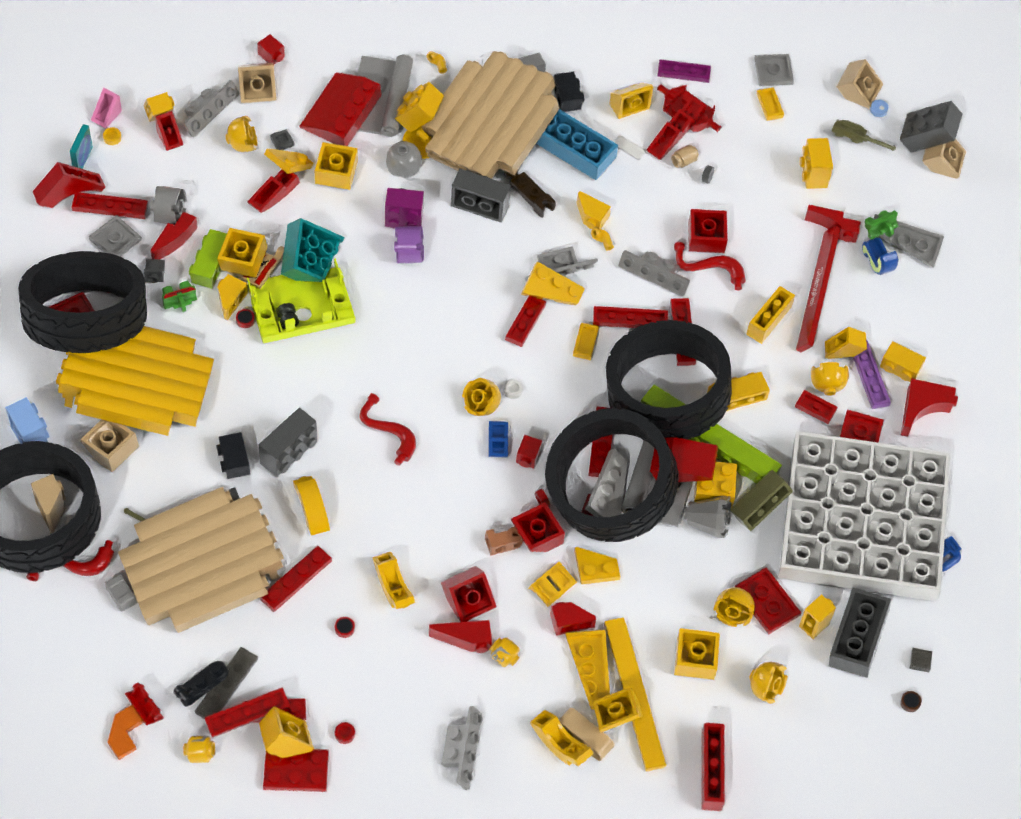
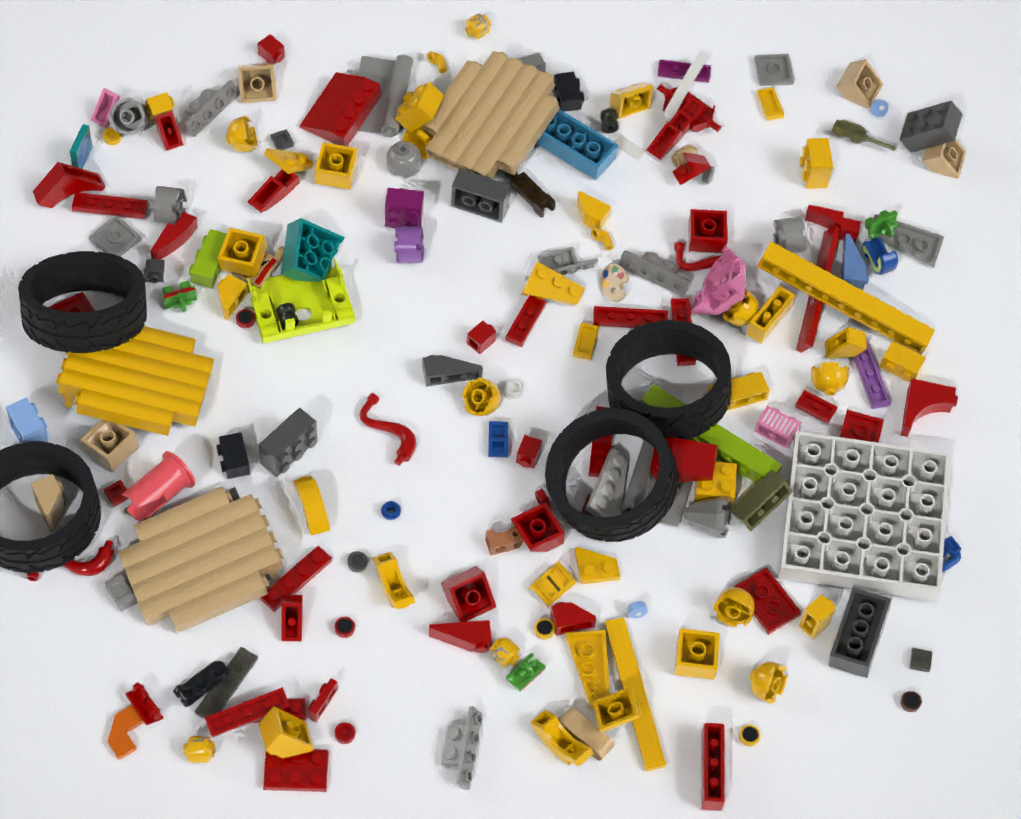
none -> red plate [103,480,129,507]
none -> light grey brick [109,98,149,135]
none -> coral piece [121,451,195,522]
none -> red slope [281,595,303,641]
none -> red plate [308,678,338,723]
none -> dark grey tile [347,551,367,572]
none -> blue plate [381,501,401,520]
none -> dark grey slope [422,355,483,387]
none -> yellow head [465,13,491,39]
none -> red brick [466,320,496,355]
none -> bright green hips [506,653,546,692]
none -> tile [534,618,555,640]
none -> pearl dark grey wheel [600,108,619,133]
none -> tan piece [600,264,629,302]
none -> light blue tile [627,601,648,619]
none -> white sticker [663,51,709,119]
none -> red slope [672,152,712,185]
none -> bright pink wedge [690,245,747,315]
none -> yellow cylinder [722,290,759,327]
none -> tile [739,725,760,747]
none -> bright pink brick [754,405,801,449]
none -> yellow brick [757,241,935,355]
none -> light grey brick [772,216,807,254]
none -> medium blue slope [841,234,869,290]

